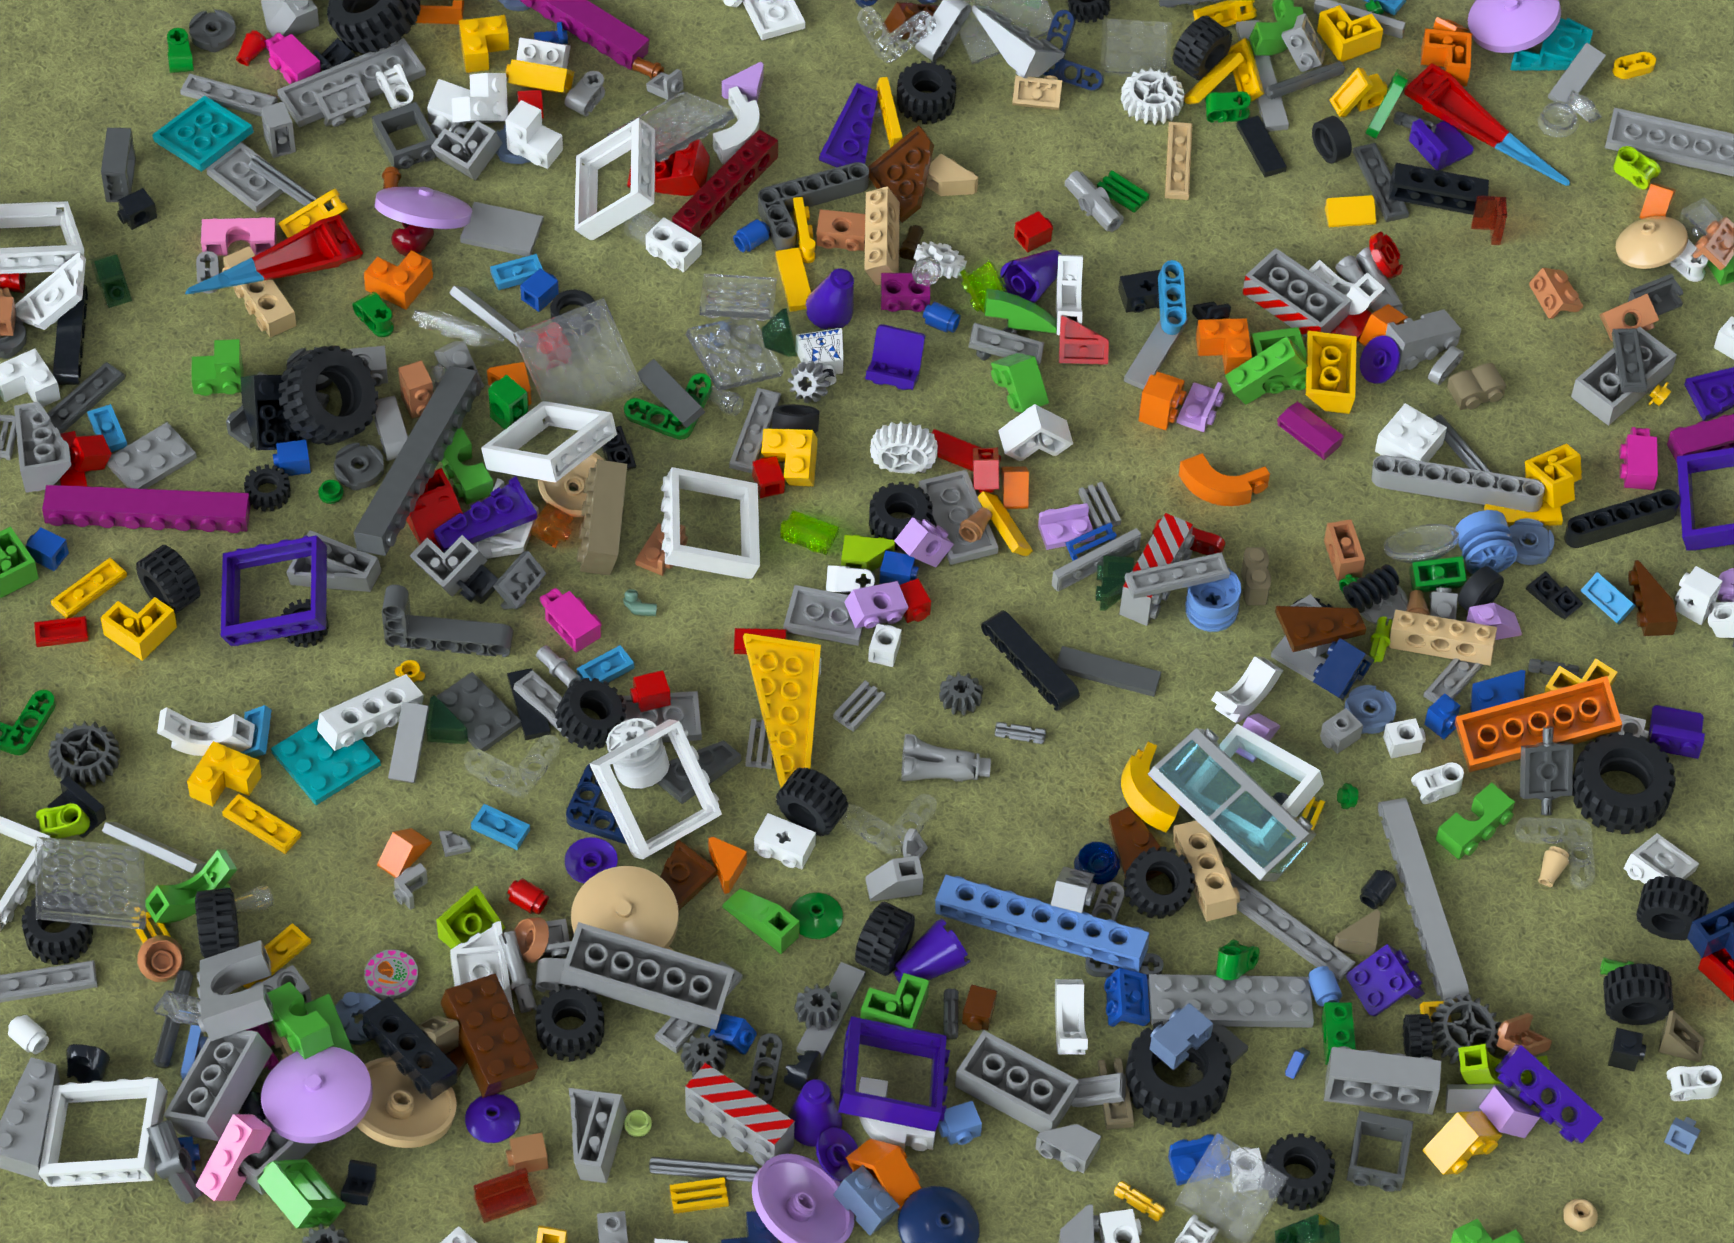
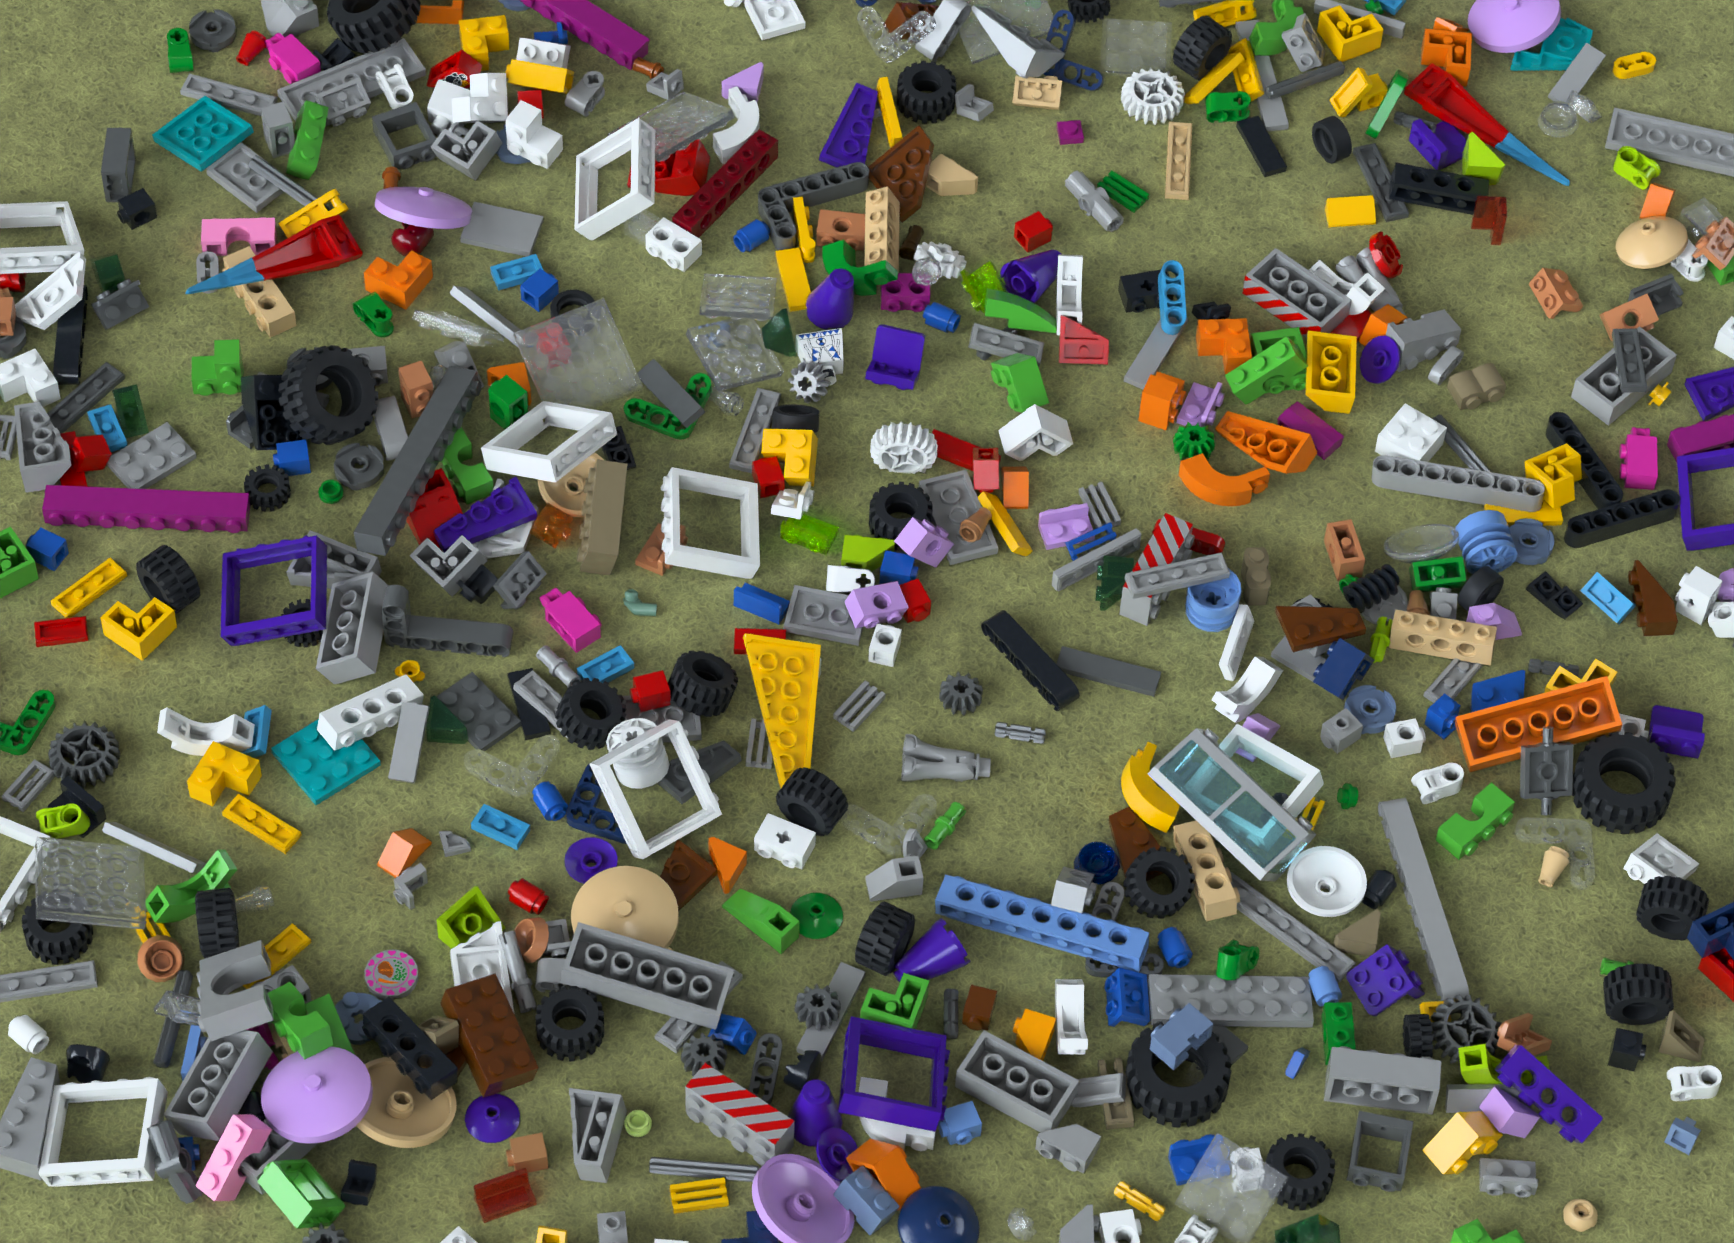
none -> light grey tile [1,759,55,812]
none -> dark grey bracket [91,278,149,330]
none -> clear green slope [112,384,149,438]
none -> bright green arch [286,100,329,180]
none -> light grey brick [316,572,389,684]
none -> red slope [426,50,482,89]
none -> blue brick [532,781,568,821]
none -> black tyre [668,650,738,717]
none -> blue panel [734,583,790,625]
none -> white bracket [771,481,814,519]
none -> green arch [822,240,898,296]
none -> bright green pin [924,802,966,850]
none -> light grey bracket [955,84,994,122]
none -> clear plate [1007,1208,1037,1241]
none -> light orange slope [1013,1008,1056,1061]
none -> magenta plate [1056,120,1084,145]
none -> blue brick [1158,927,1193,968]
none -> green gear [1173,422,1215,460]
none -> orange wedge [1215,411,1317,474]
none -> white tile [1219,604,1254,681]
none -> white dish [1287,846,1367,917]
none -> lime slope [1462,131,1505,185]
none -> light grey bracket [1479,1158,1538,1198]
none -> black beam [1546,412,1623,509]

